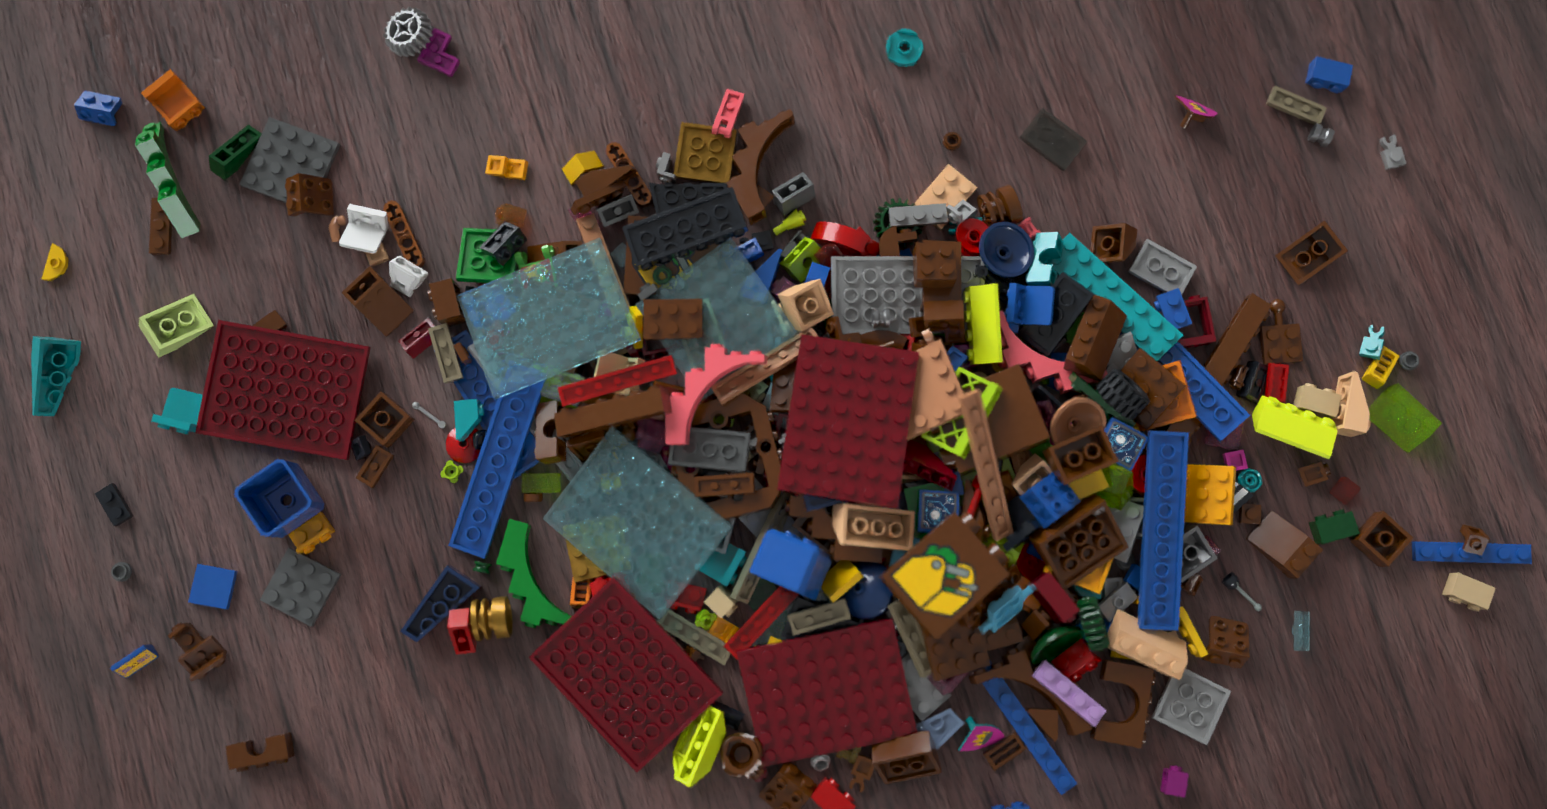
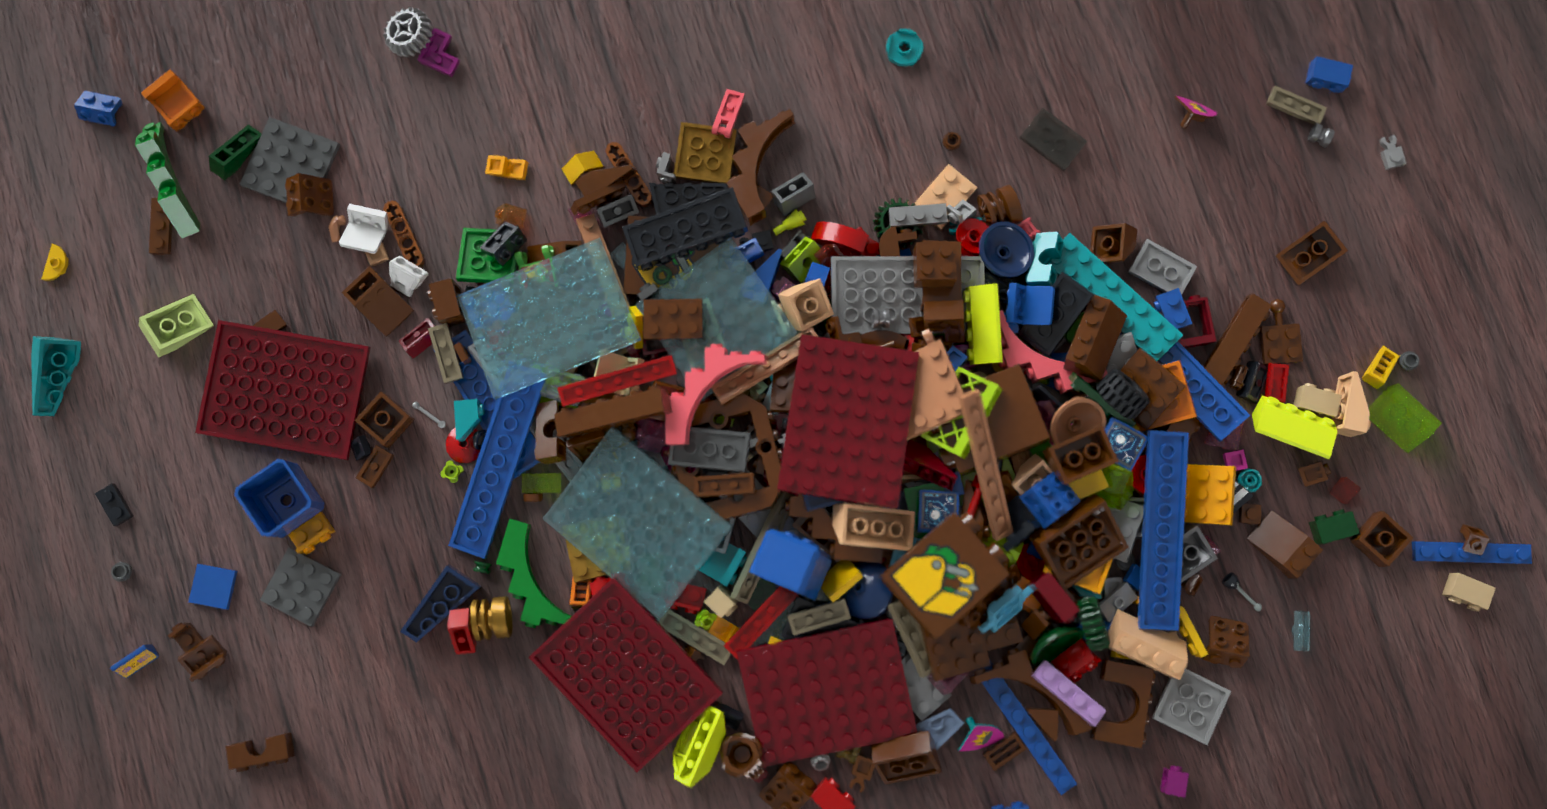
teal bracket [151,387,203,435] -> none
black piece [973,264,989,280] -> none
plate [1359,325,1385,360] -> none

